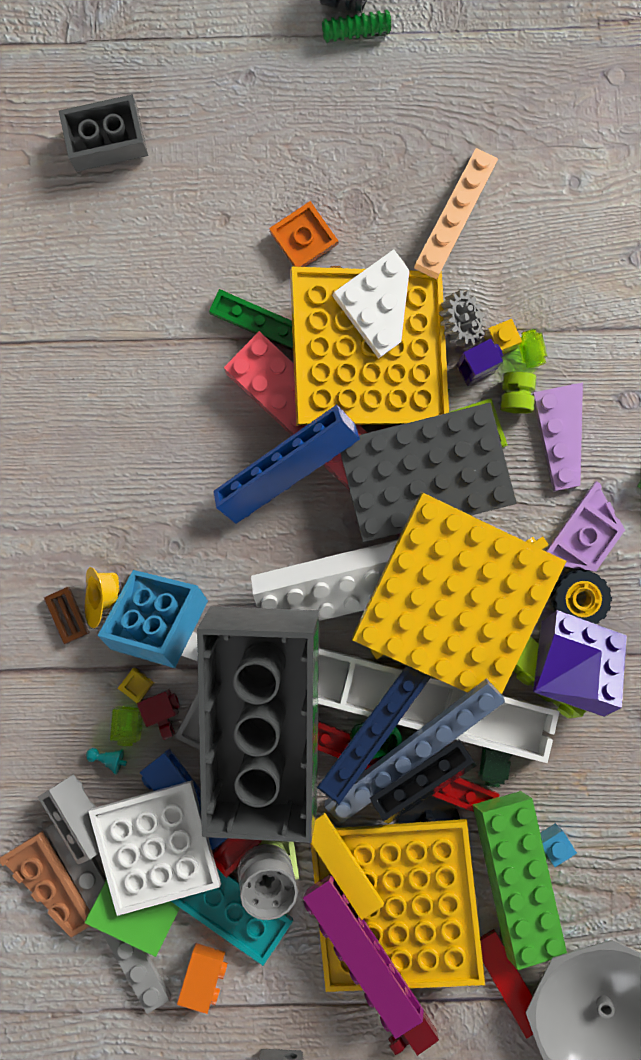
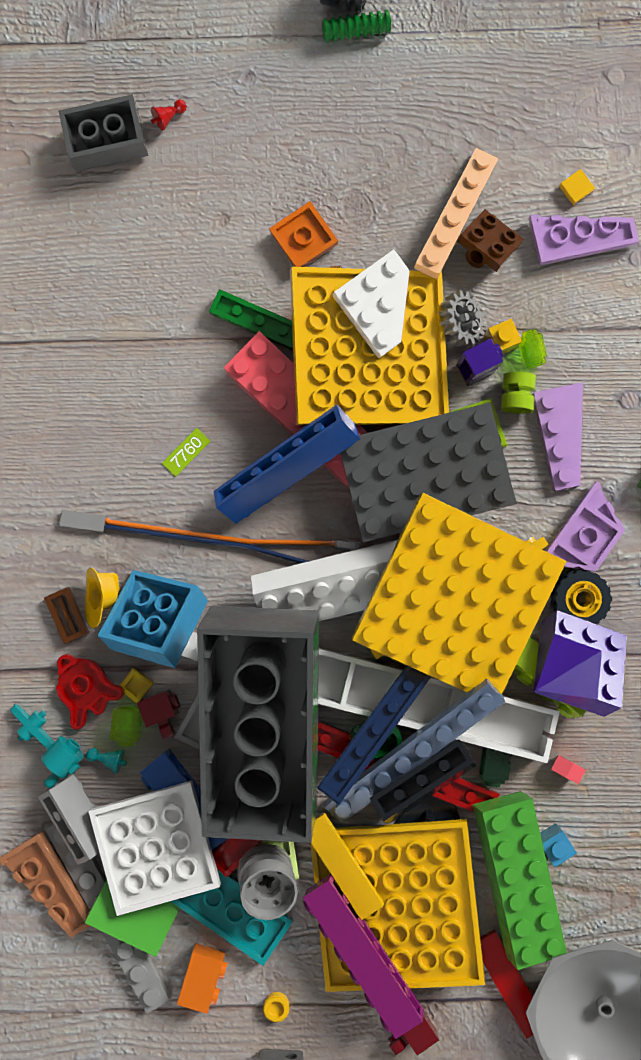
none -> teal piece [10,704,84,788]
none -> red tile [56,654,125,730]
none -> piece [59,510,377,564]
none -> red piece [151,99,187,131]
none -> lime sticker [162,428,211,477]
none -> yellow tile [263,992,290,1022]
none -> reddish brown plate [457,209,524,272]
none -> lavender wing [528,214,639,266]
none -> coral piece [551,755,585,784]
none -> yellow tile [559,169,595,206]

